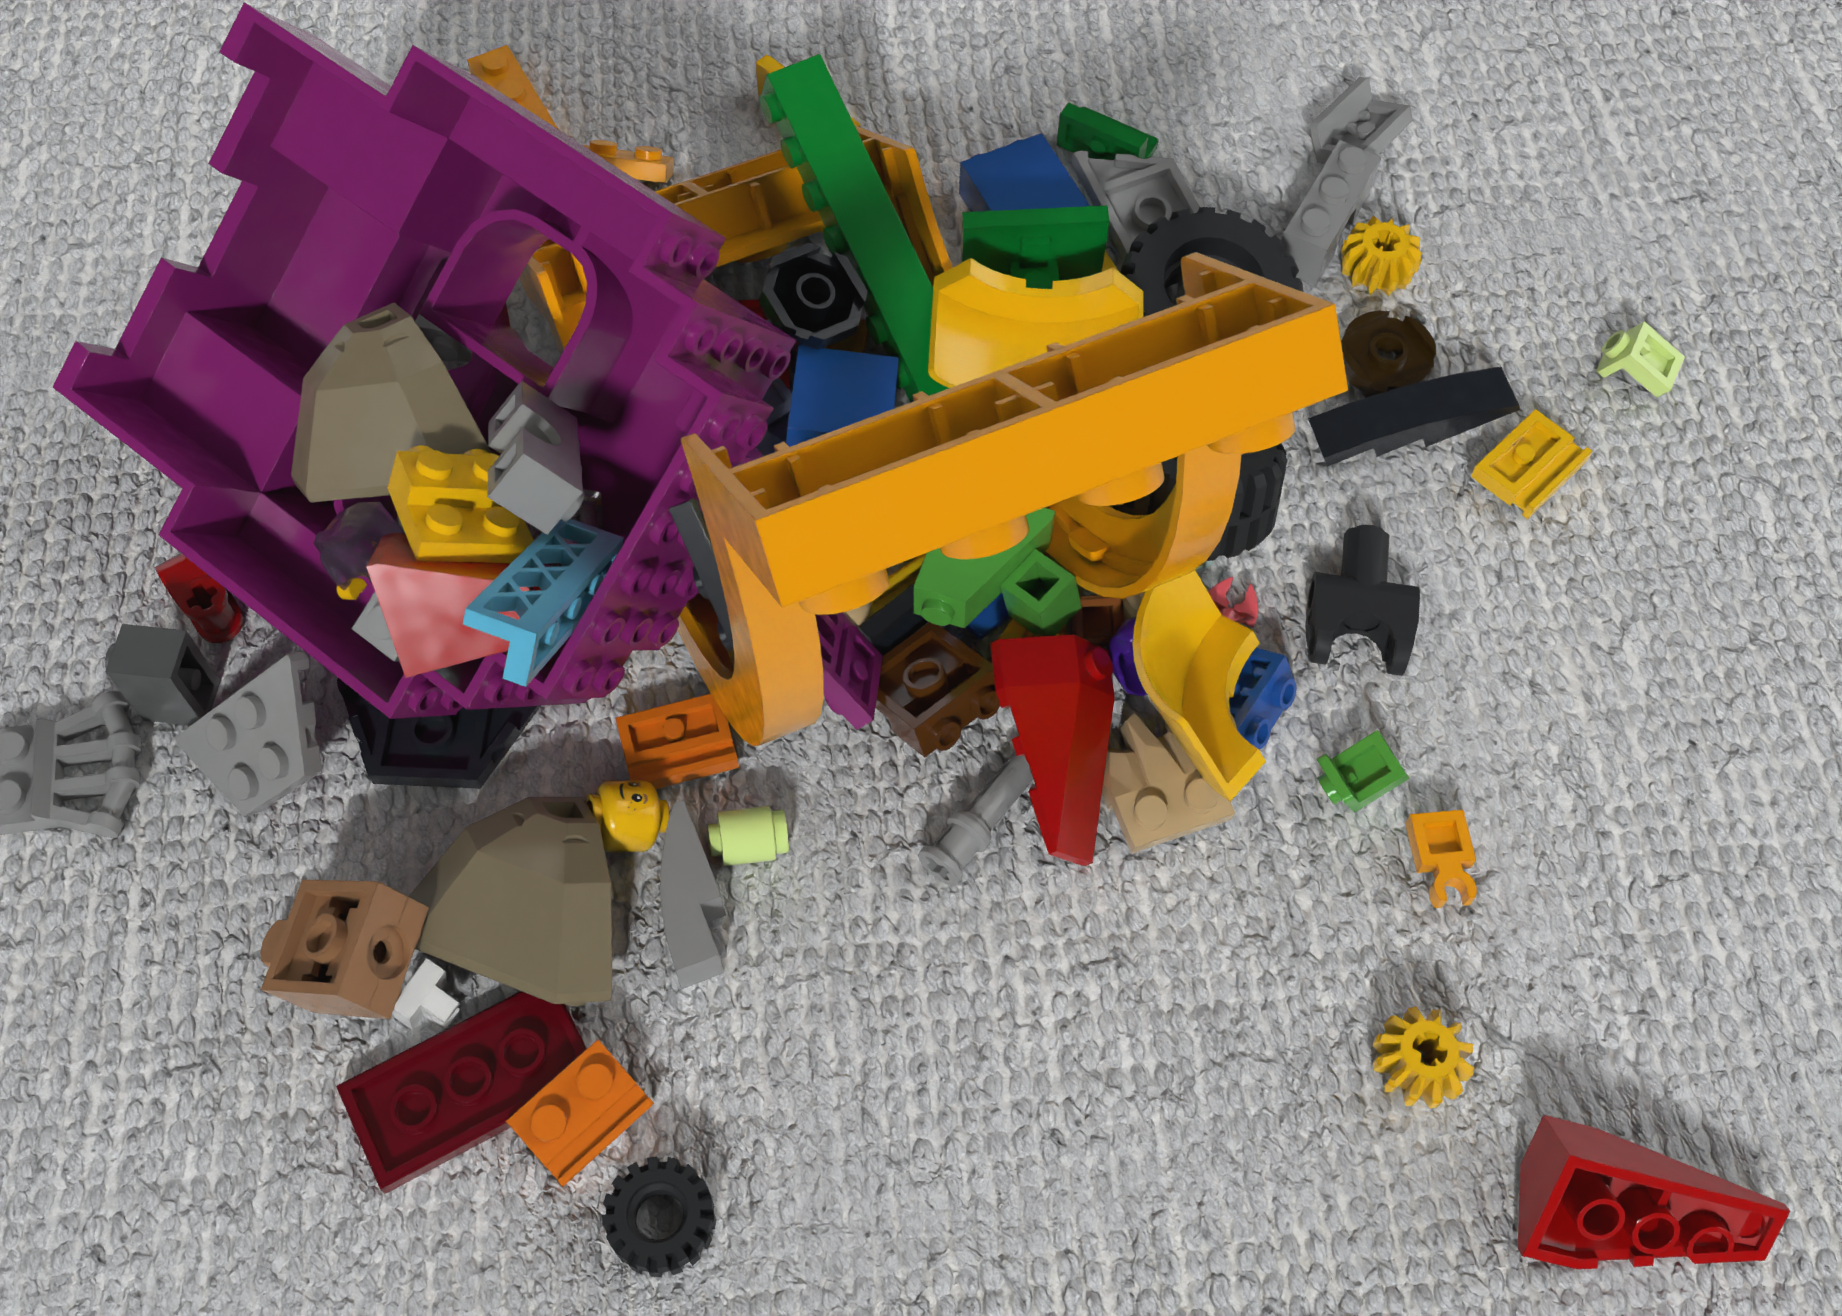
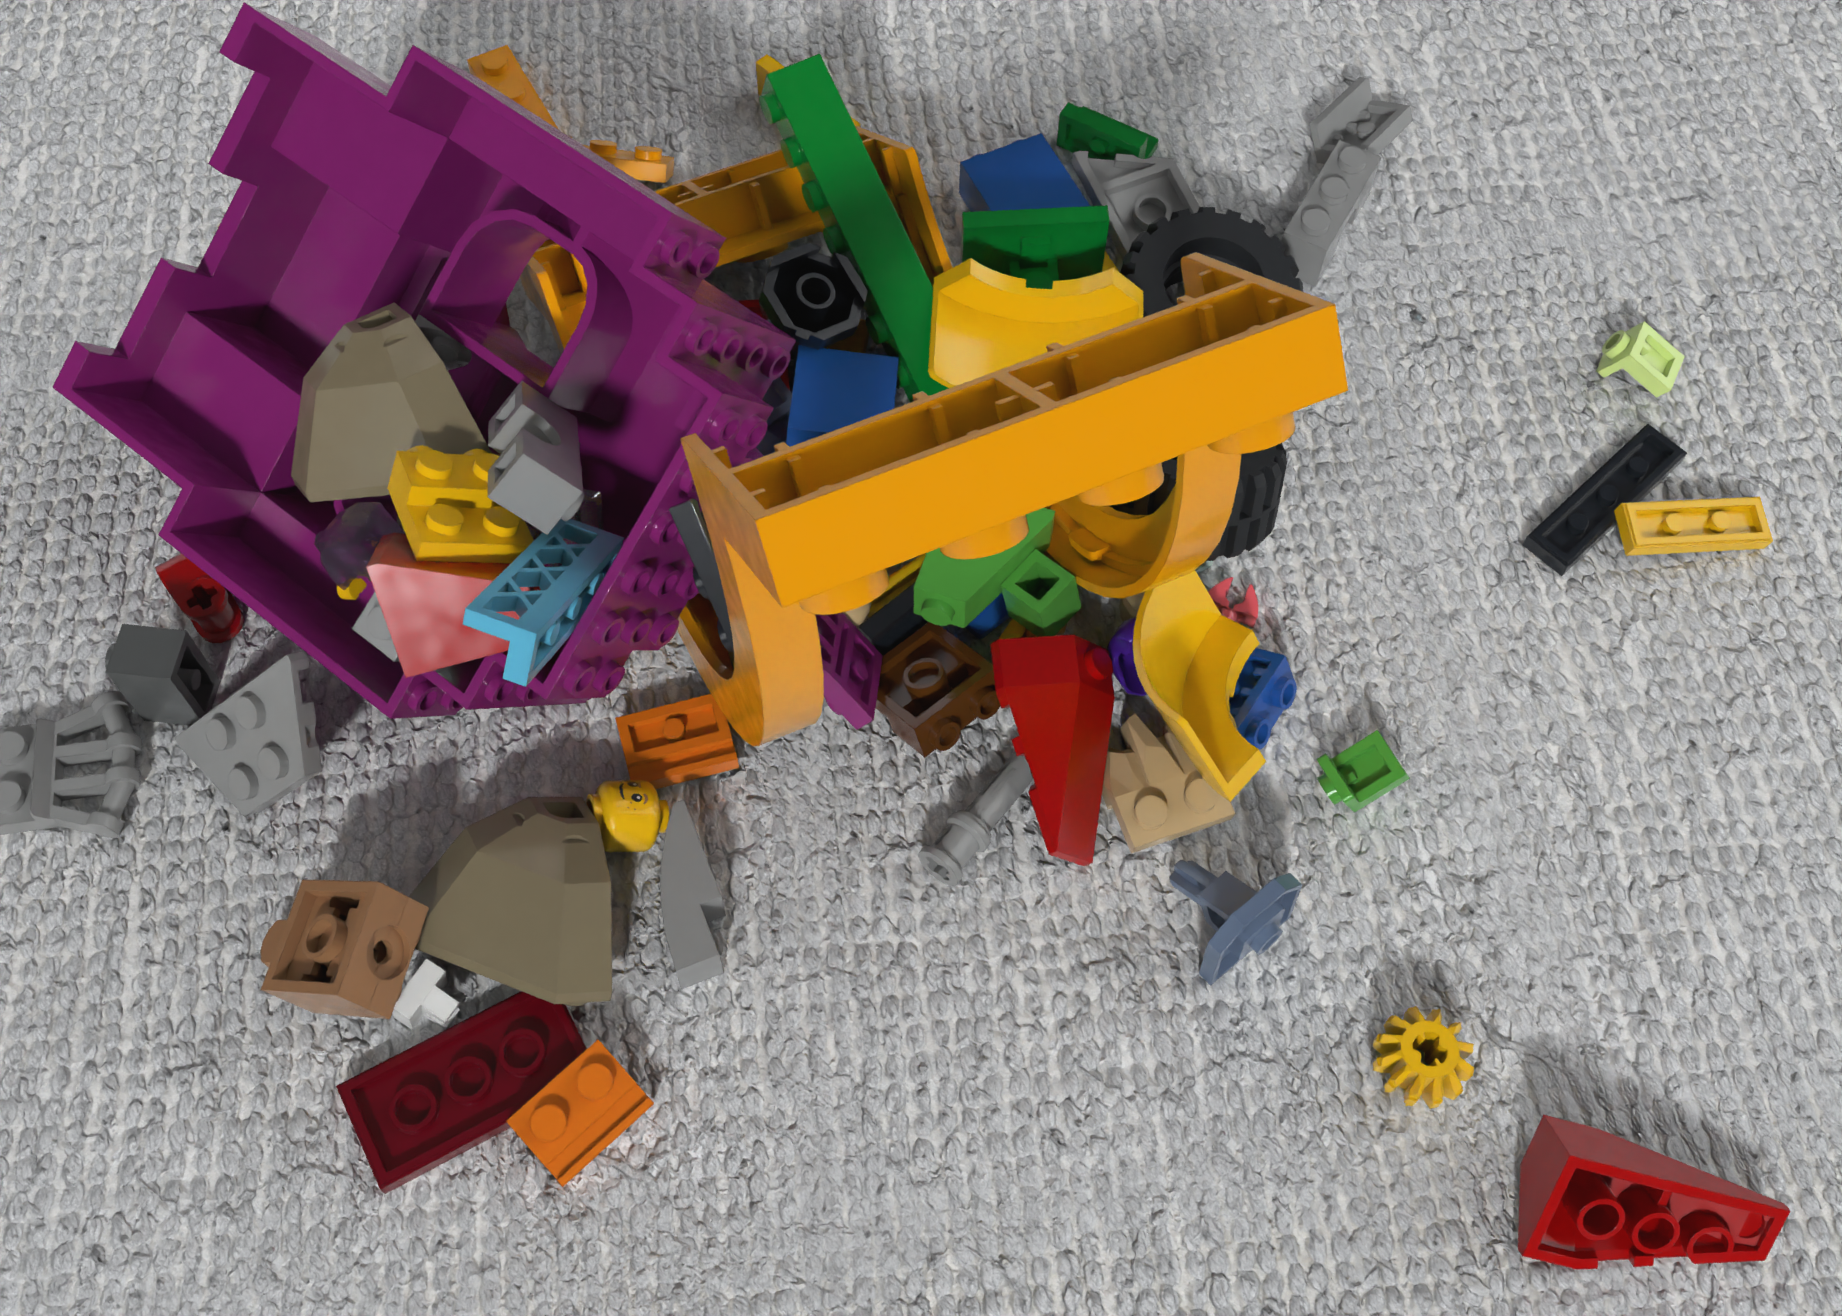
black wing [337,678,541,789] -> none
black tyre [602,1156,716,1277] -> none
yellowish green brick [707,805,789,866] -> none
dark orange slope [1069,595,1124,647] -> none
black connector [1305,525,1420,676] -> none
black slope [1308,366,1520,467] -> none
yellow gear [1340,216,1422,296] -> none
dark brown plate [1341,310,1436,398] -> none
light orange plate [1405,809,1477,908] -> none
yellow plate [1471,409,1593,520] -> none
none -> sand blue piece [1169,860,1302,986]
none -> black tile [1522,424,1687,576]
none -> yellow tile [1614,496,1773,556]

